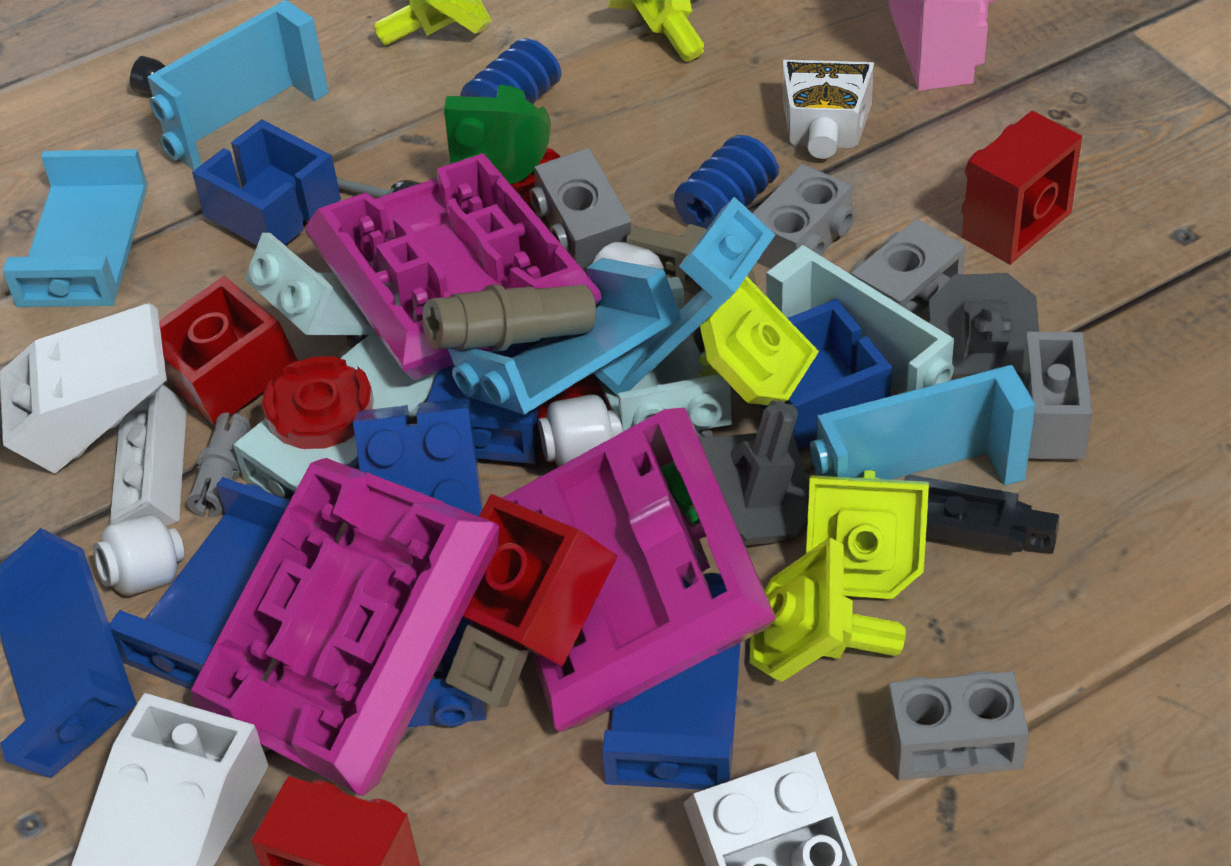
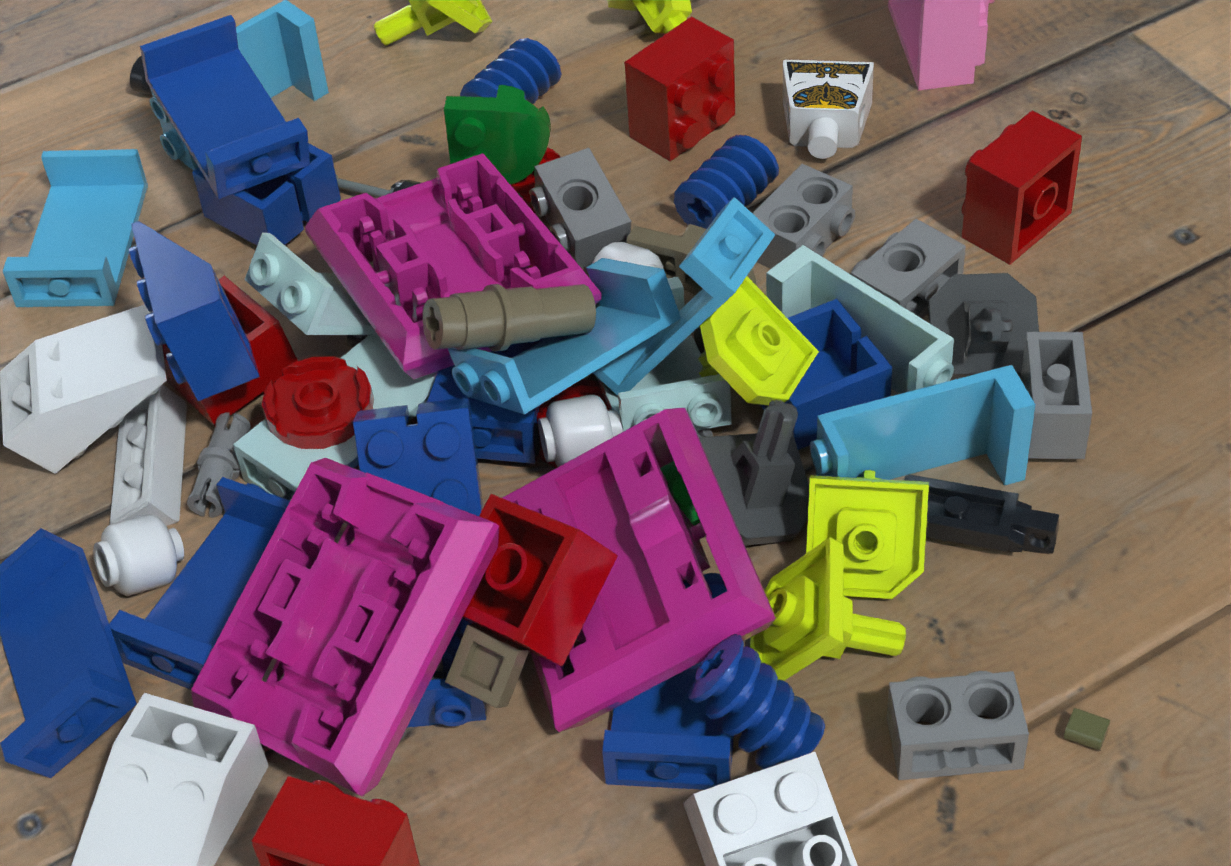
none -> blue slope [129,221,260,401]
none -> blue panel [140,15,310,199]
none -> red brick [624,16,735,162]
none -> blue piece [688,634,825,769]
none -> olive piece [1064,708,1110,751]

